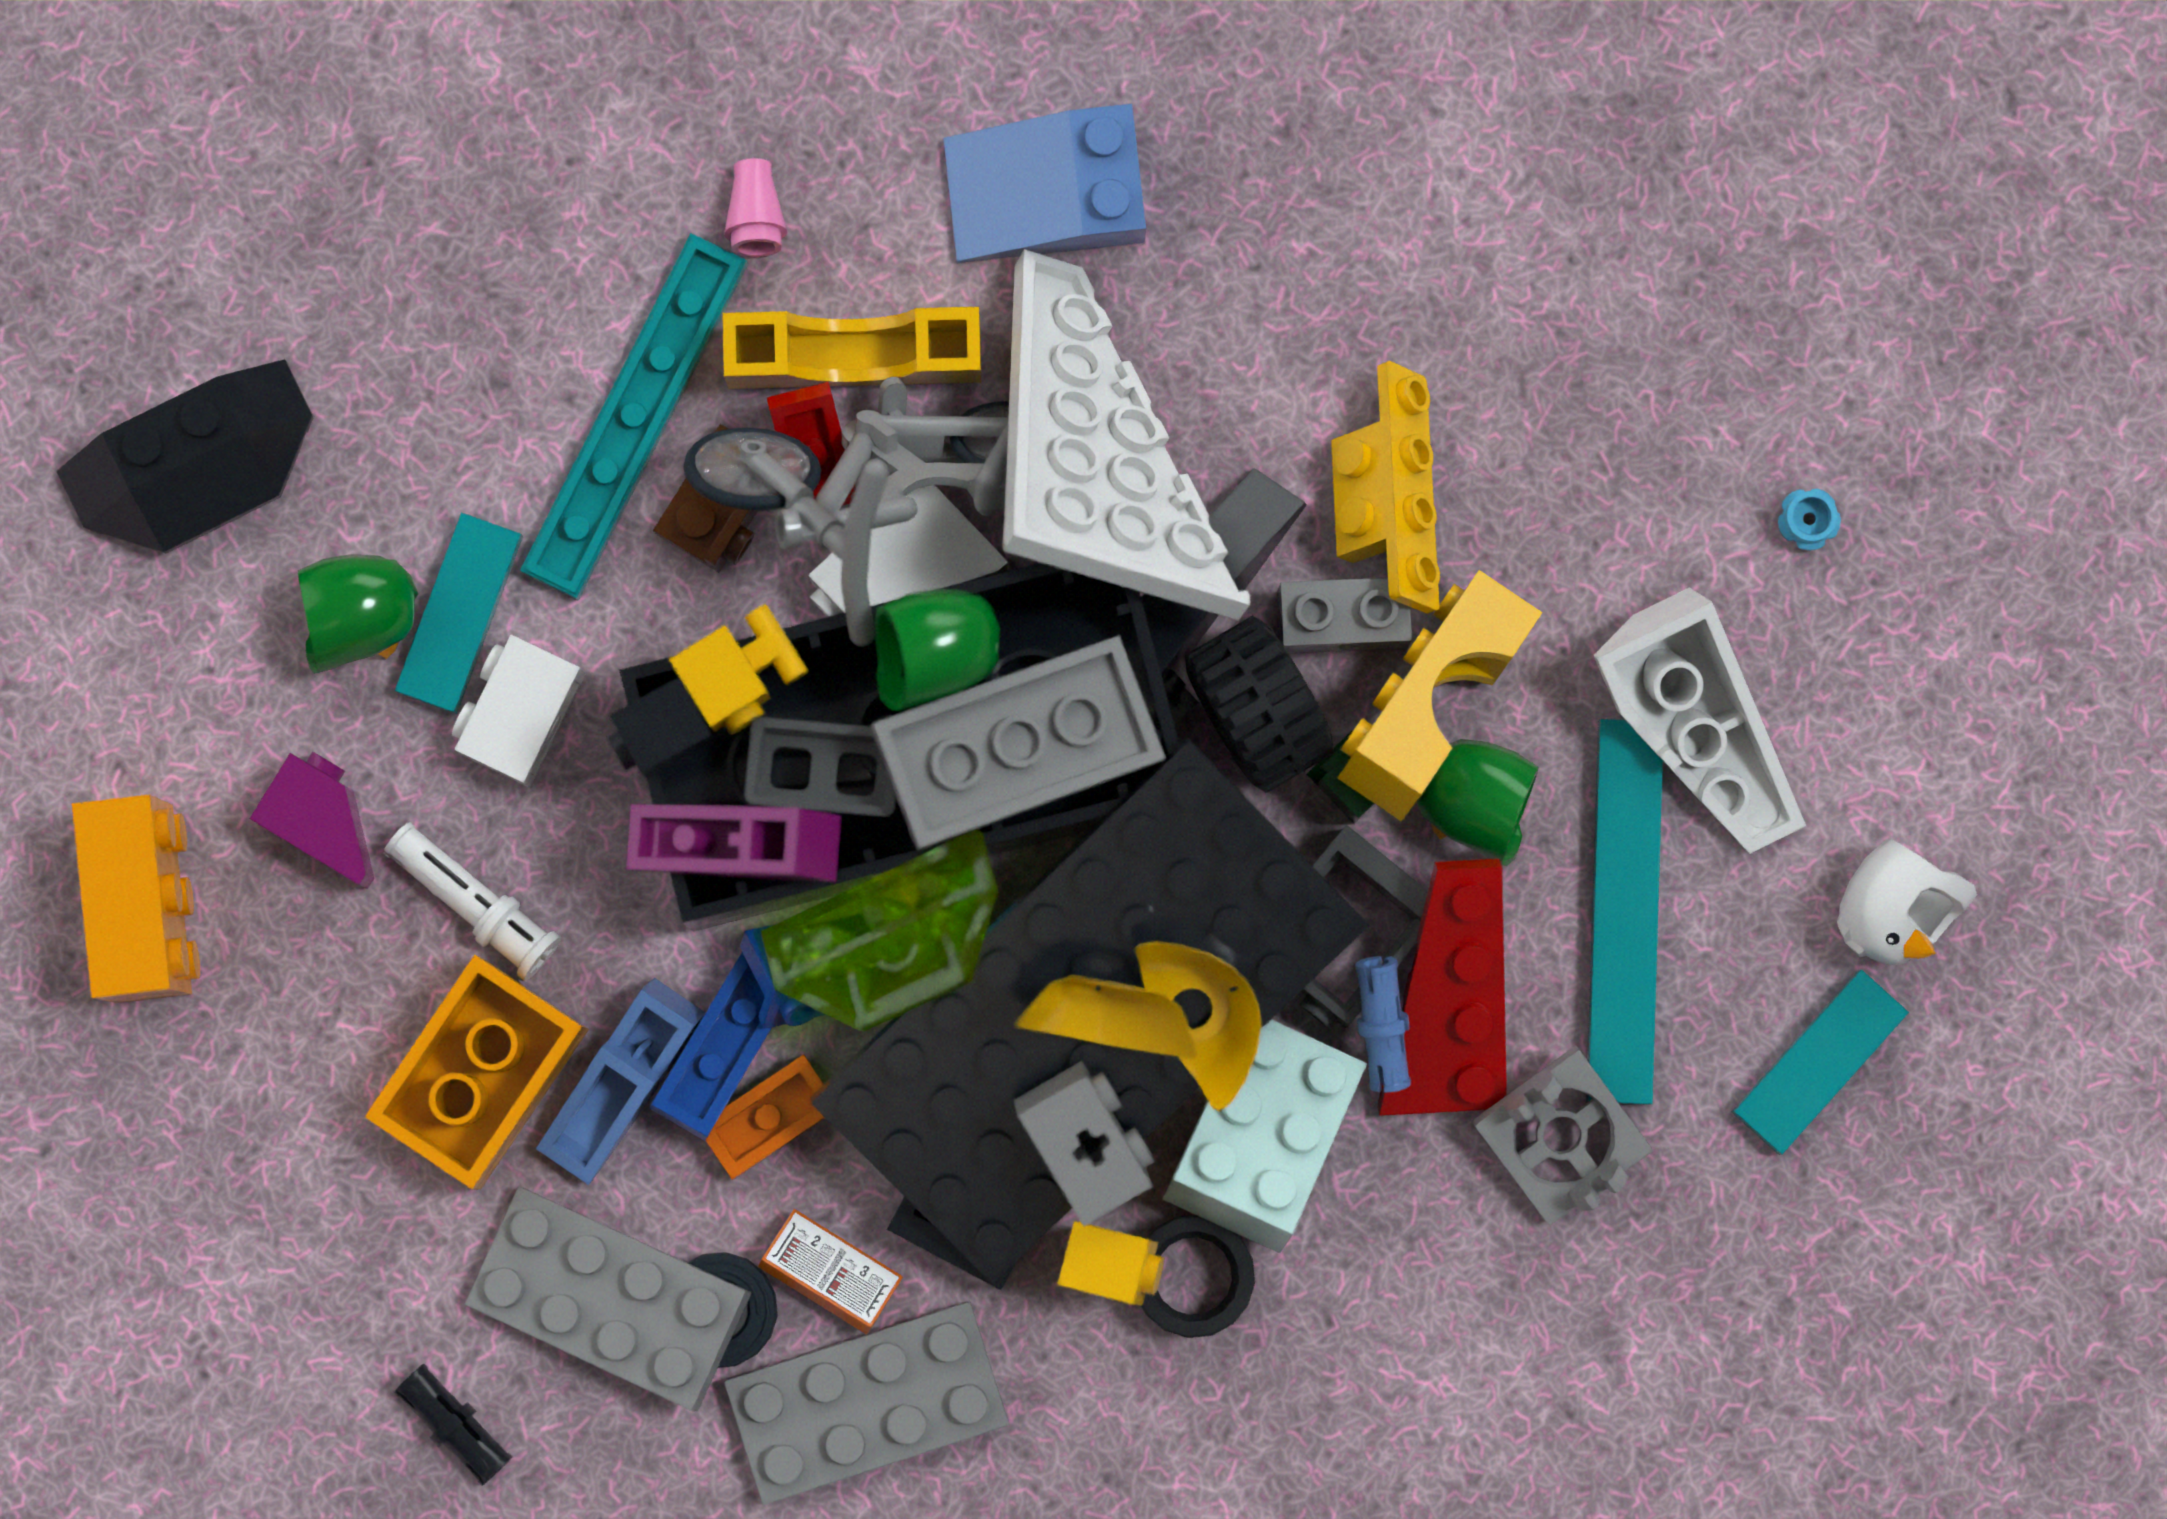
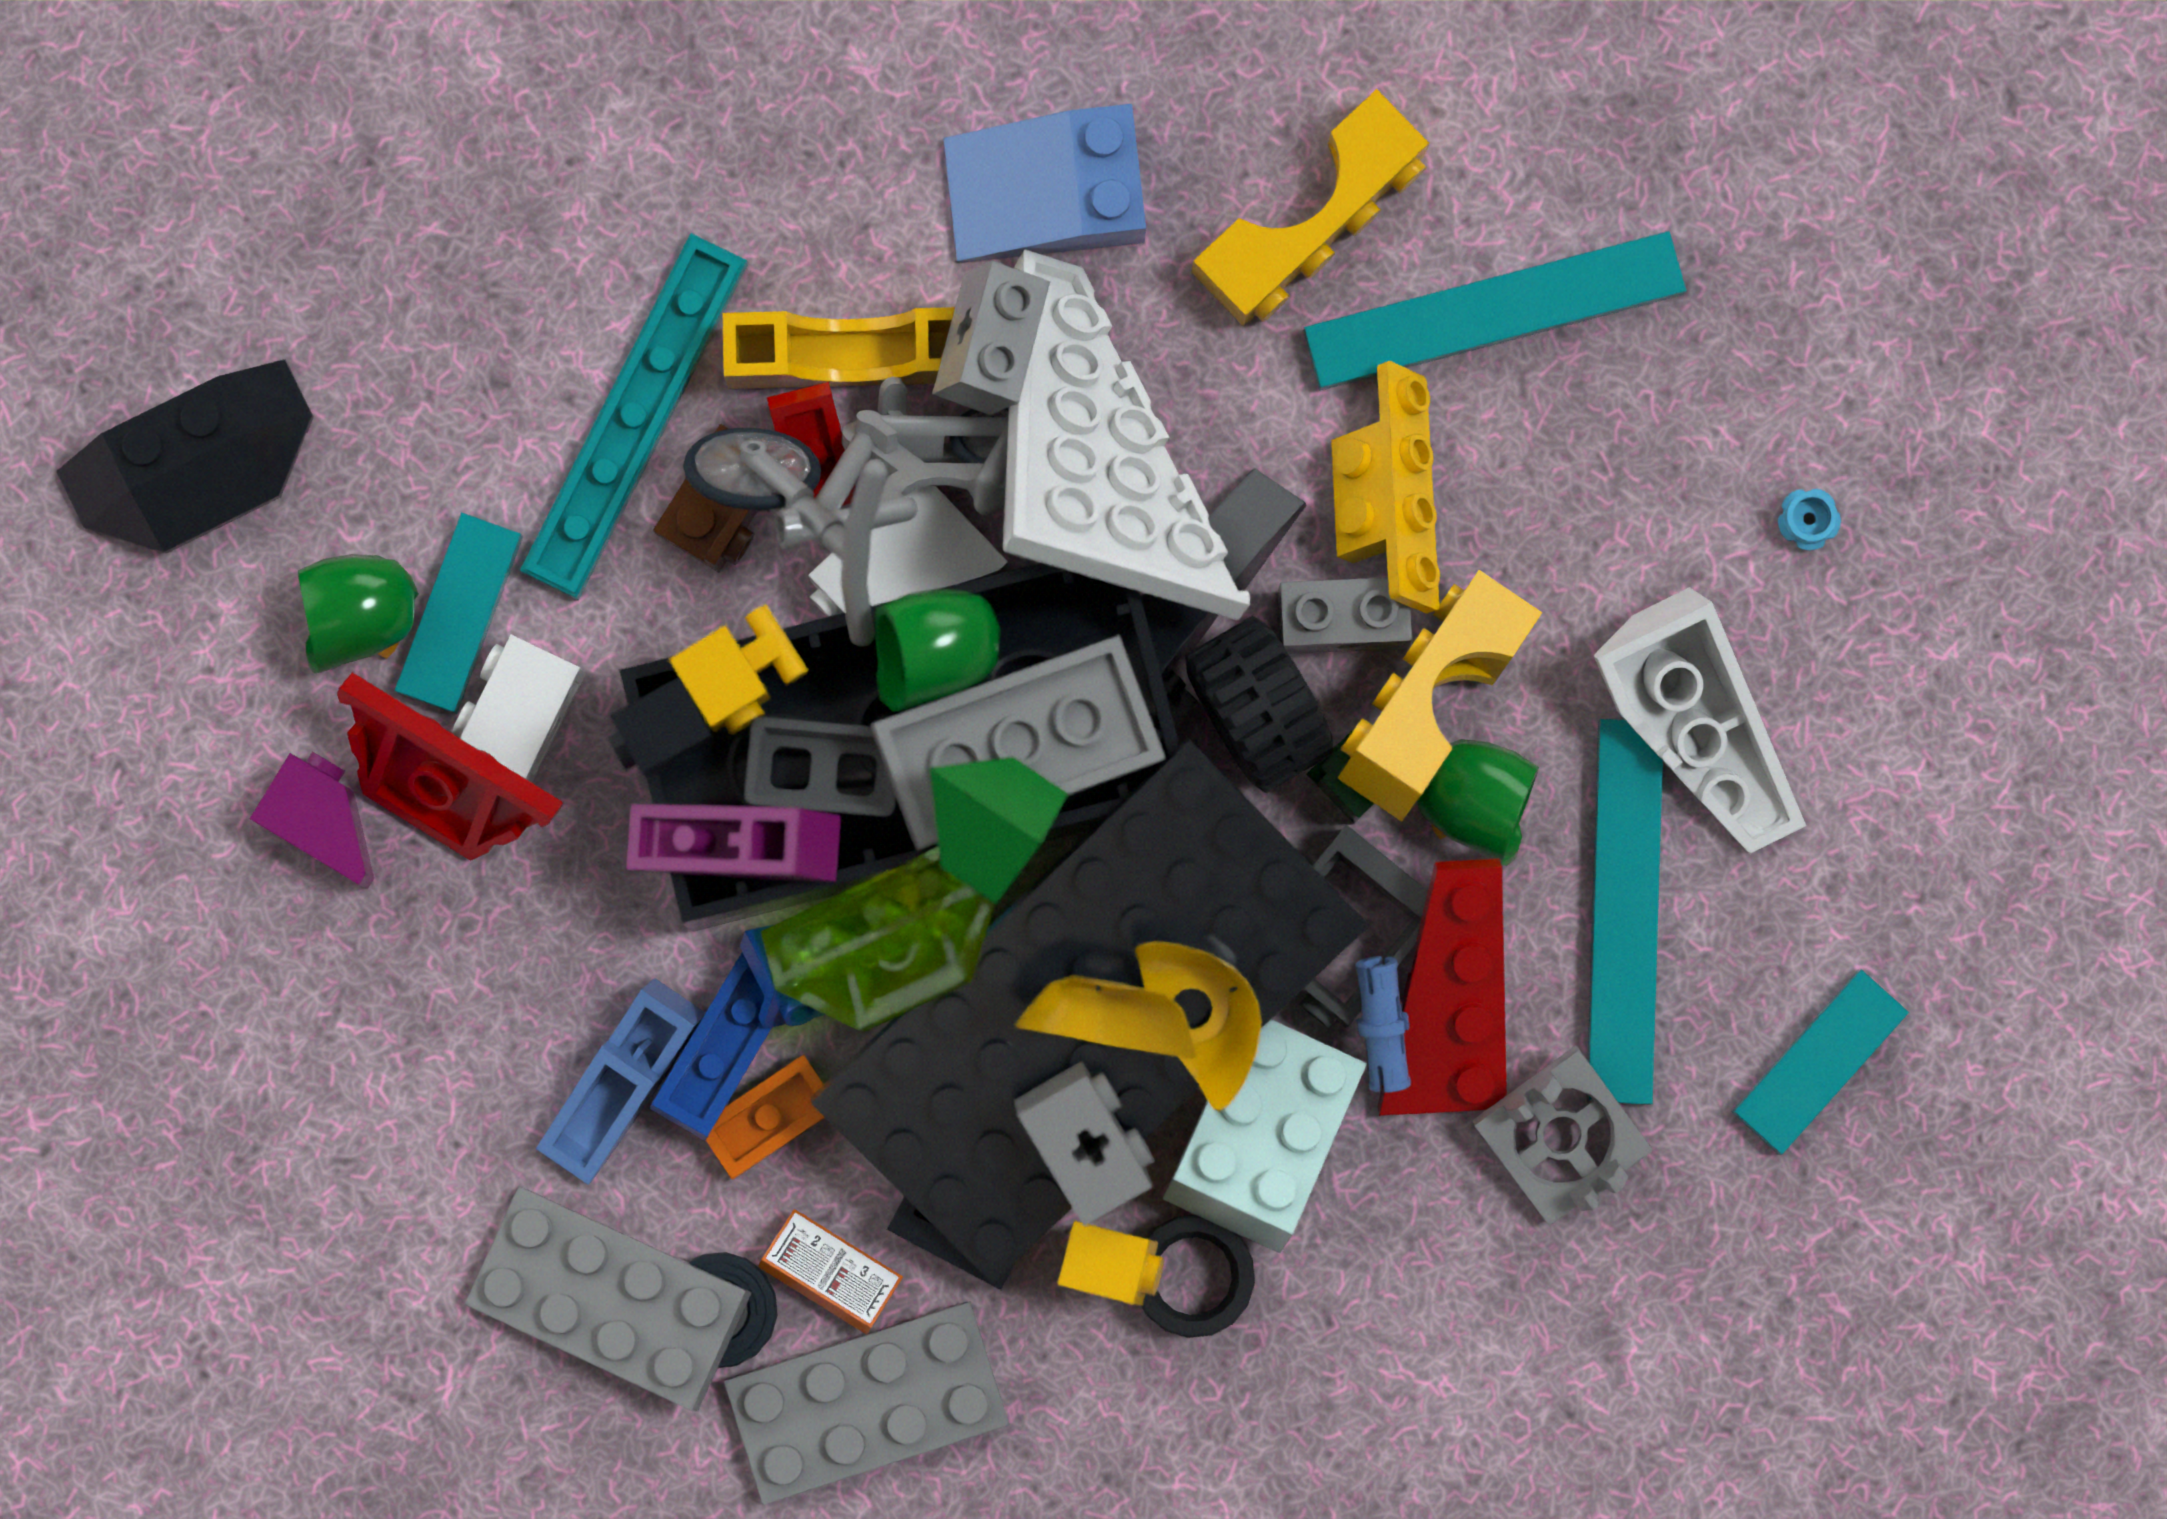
light orange brick [72,794,200,1003] -> none
light orange brick [365,954,589,1190] -> none
white pin [383,822,561,981] -> none
black pin [393,1363,513,1486] -> none
bright pink cone [724,158,787,257] -> none
white piece [1837,839,1977,965] -> none
none -> red wing [337,672,564,861]
none -> green slope [929,757,1068,905]
none -> light grey brick [932,260,1050,415]
none -> yellow arch [1191,89,1429,326]
none -> teal tile [1303,231,1687,391]

